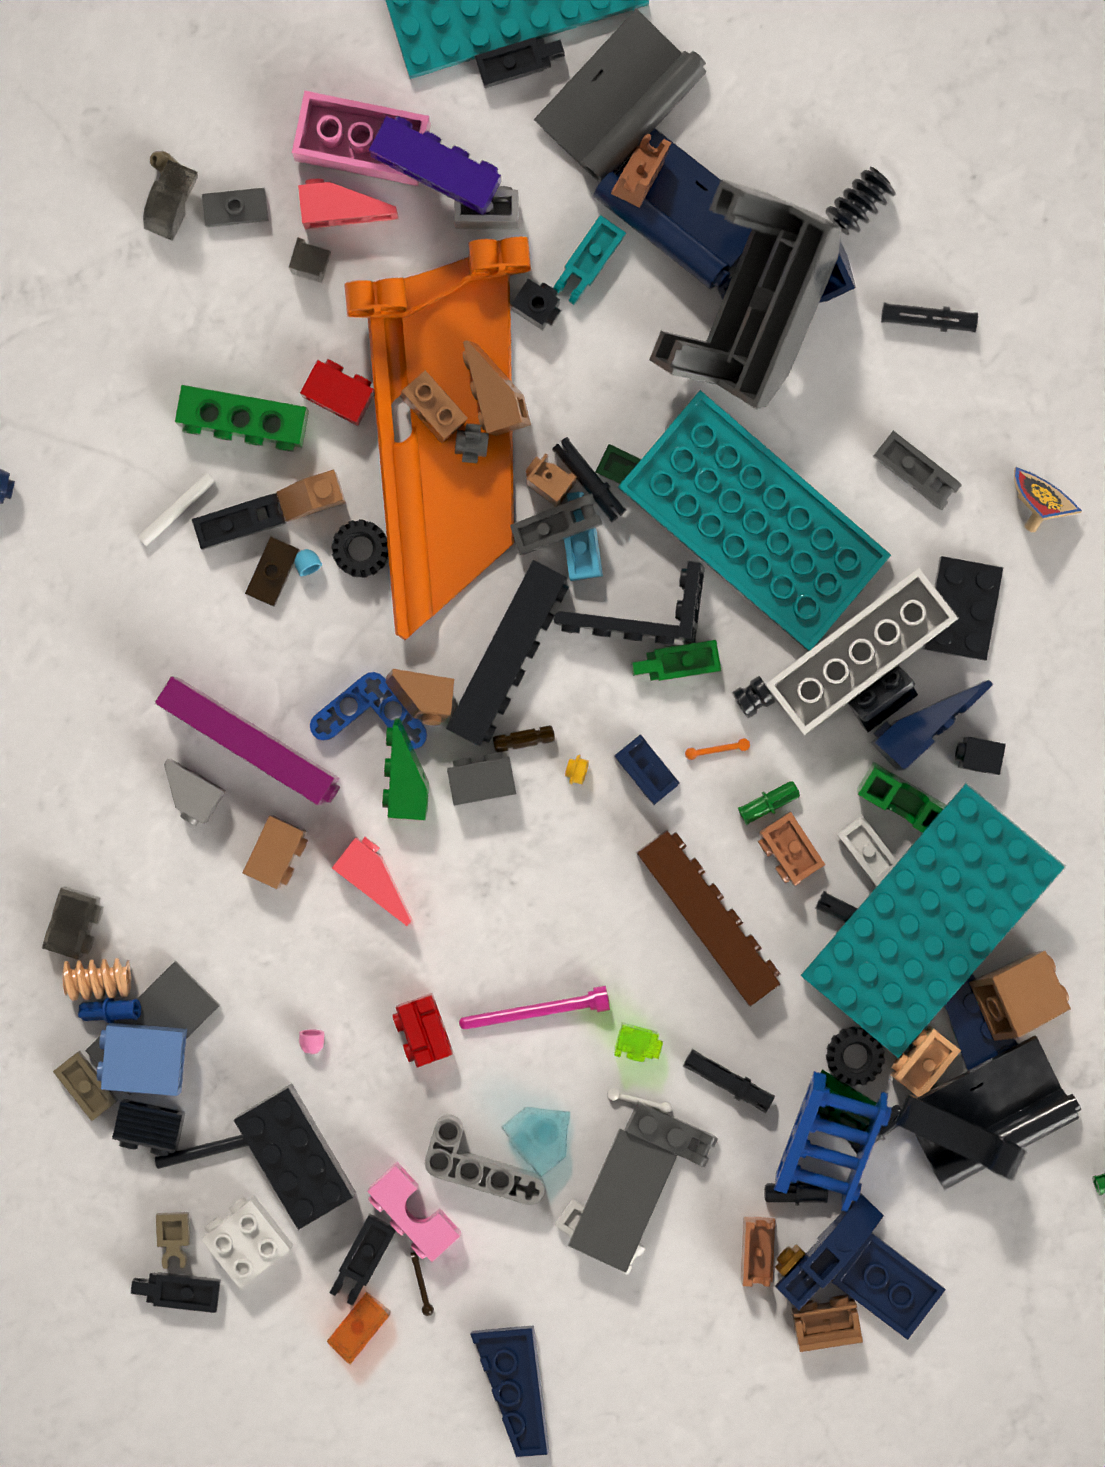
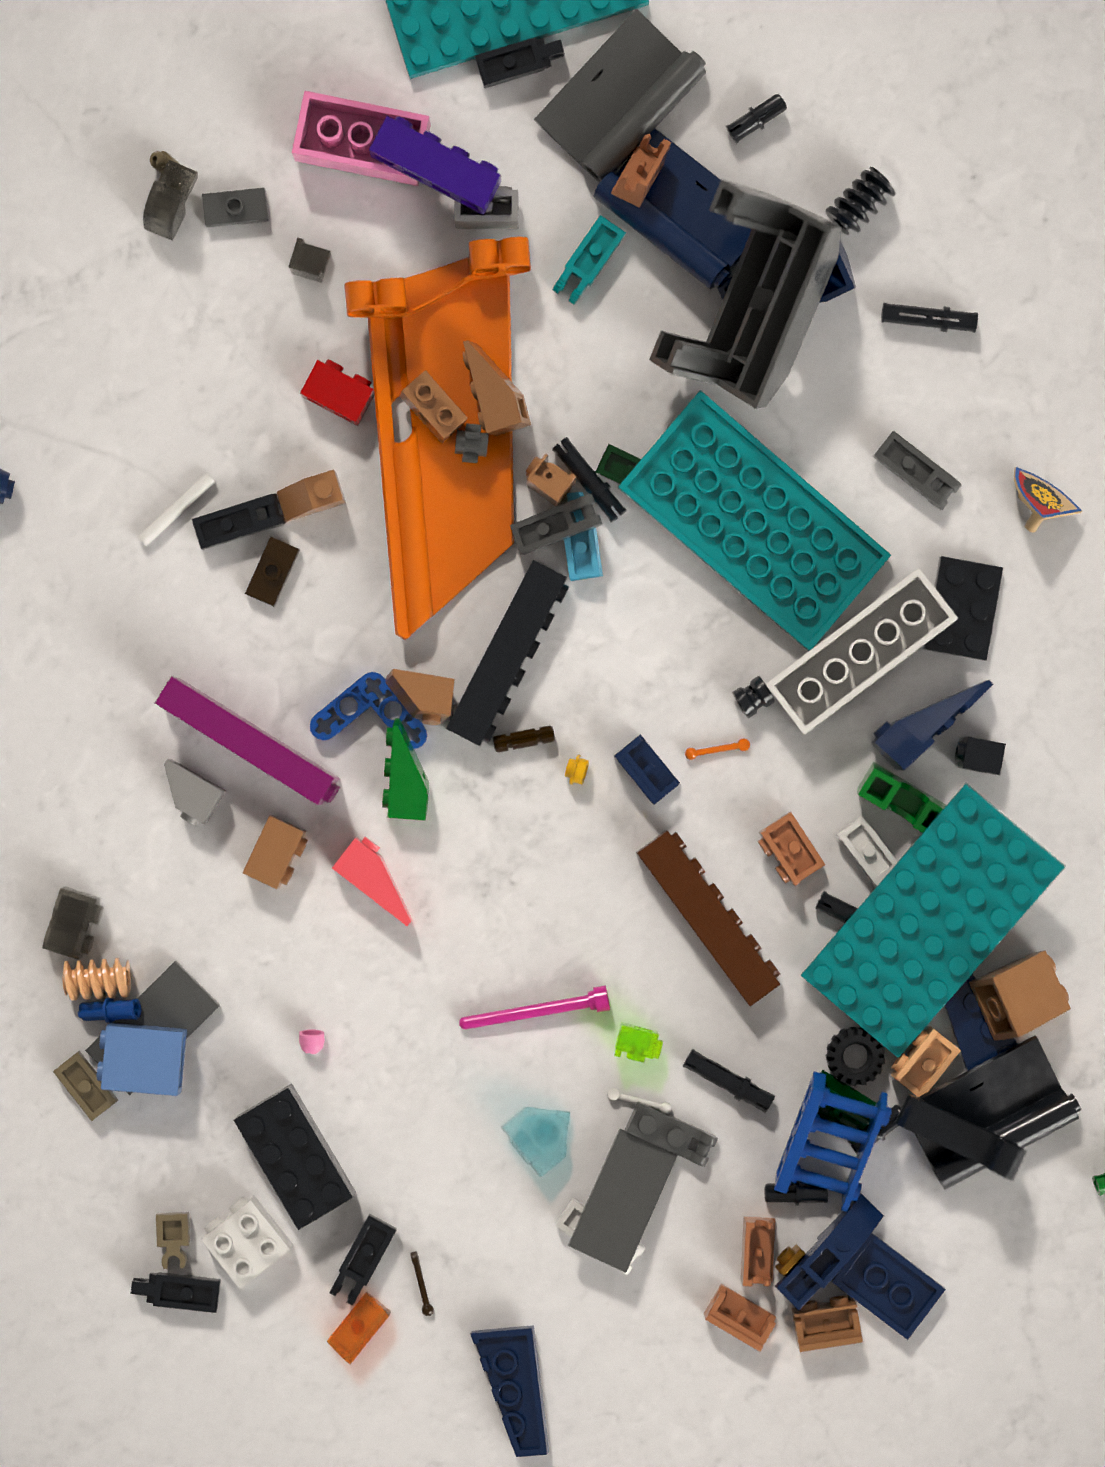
black brick [112,1099,186,1156] -> none
black bar [155,1134,248,1169] -> none
green brick [175,385,309,452] -> none
medium azure hinge [295,549,322,576] -> none
coral slope [298,178,398,229] -> none
black tyre [331,519,389,578] -> none
bright pink arch [367,1161,461,1262] -> none
red brick [392,993,453,1067] -> none
light grey beam [425,1115,545,1205] -> none
dark grey hinge [447,752,516,806] -> none
black brick [511,278,562,330] -> none
black bracket [554,561,705,645] -> none
green hinge [631,640,721,681] -> none
green axle [737,781,800,826] -> none
black bracket [848,665,918,733] -> none
none -> nougat hinge [704,1284,776,1352]
none -> black axle [726,94,787,144]

